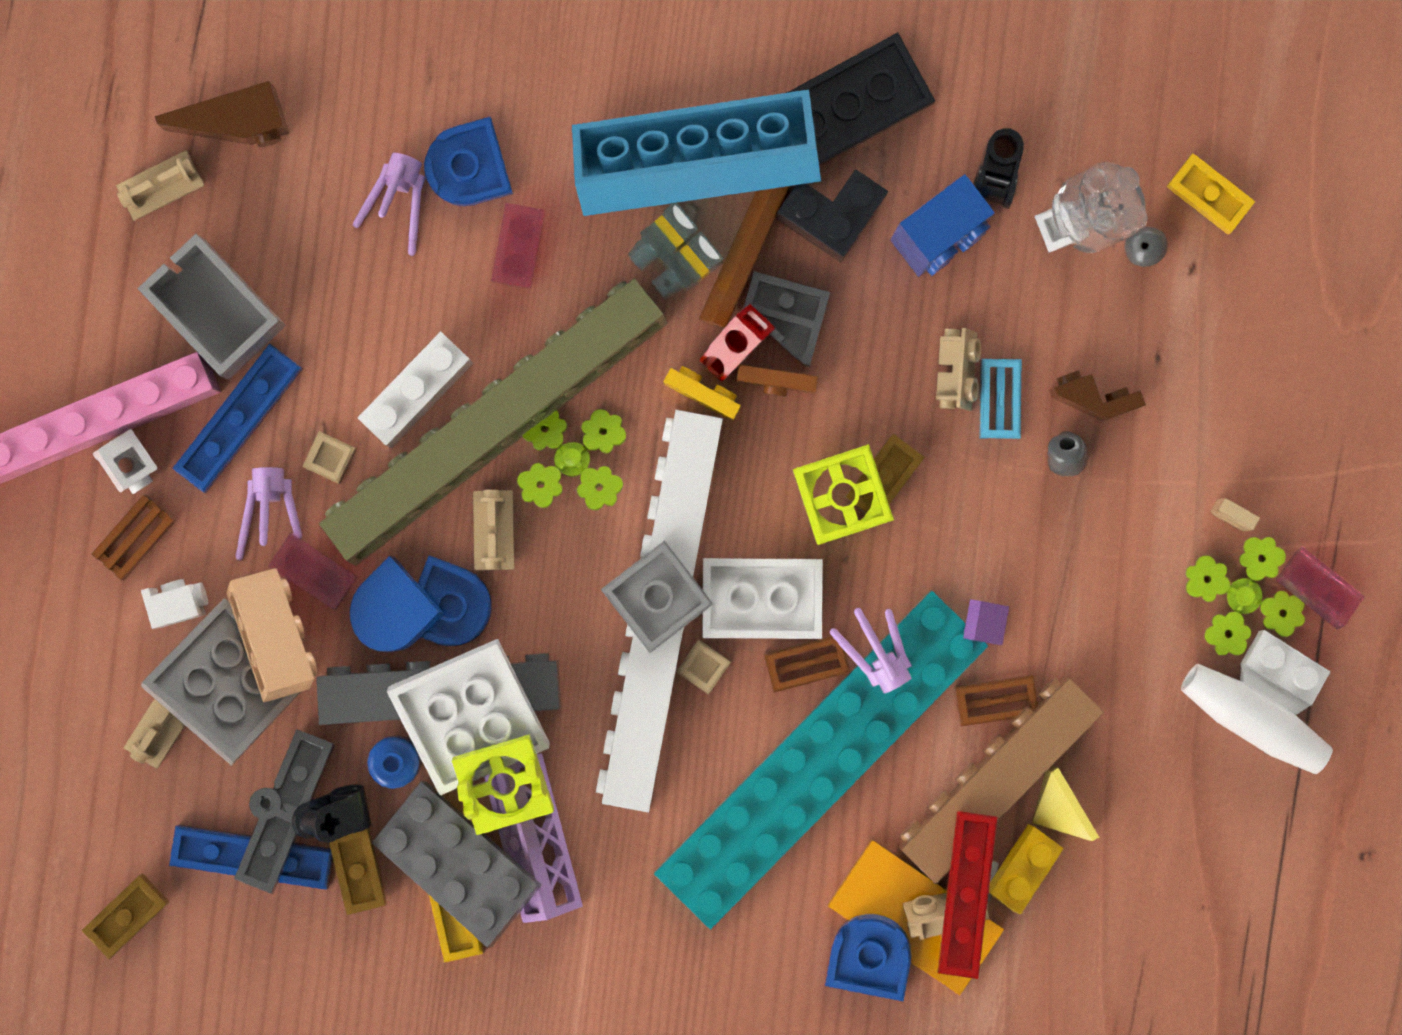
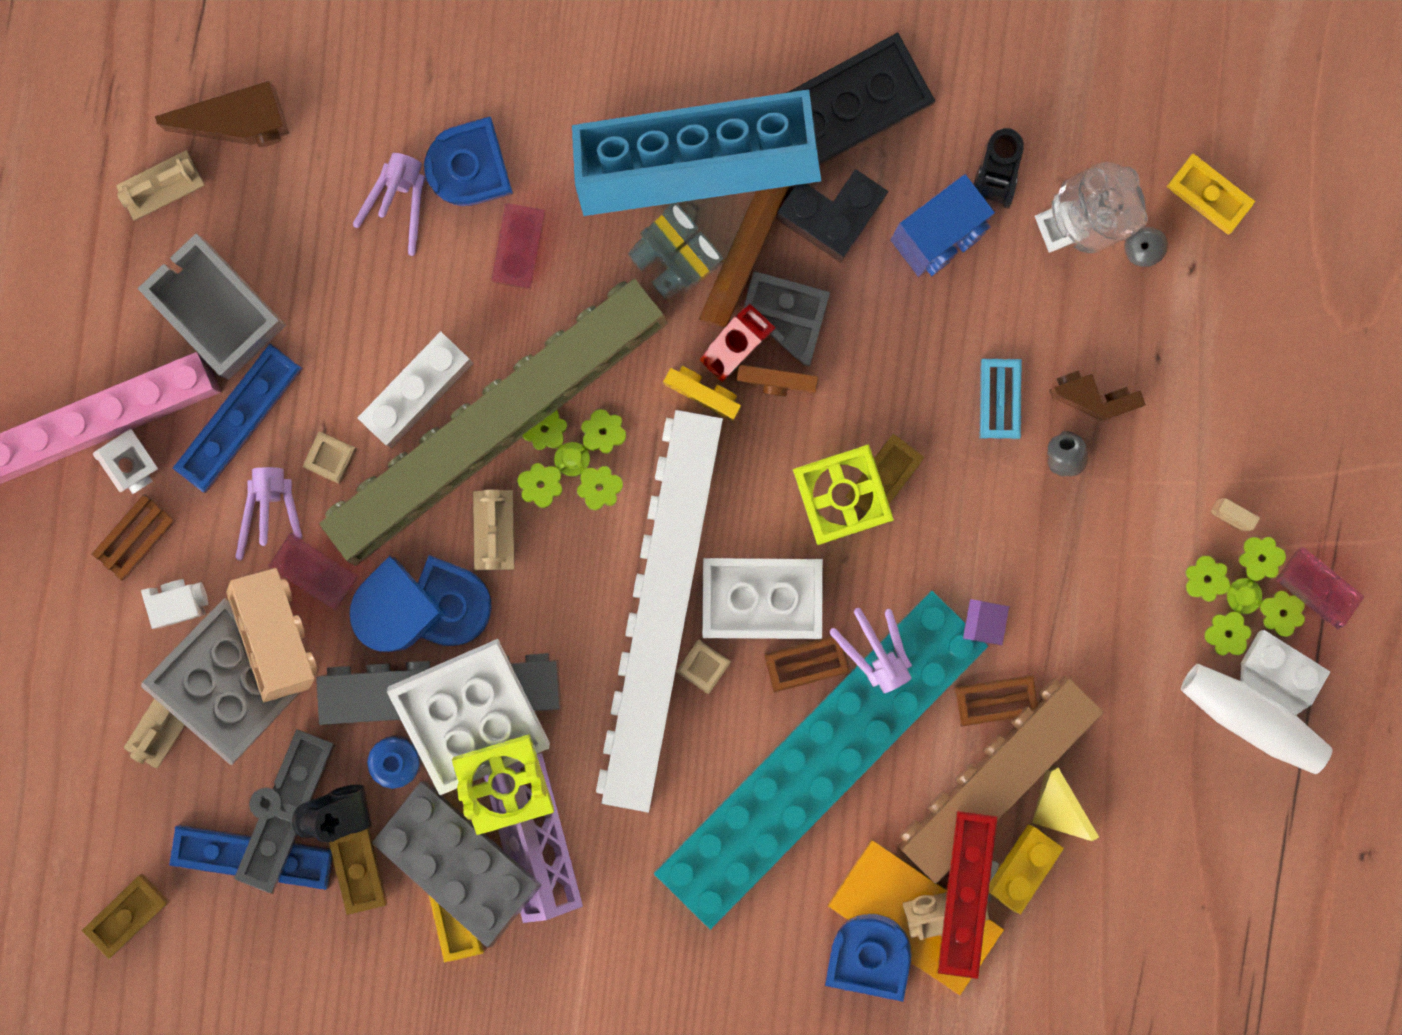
light grey tile [601,540,713,653] -> none
tan hinge [936,328,981,411] -> none

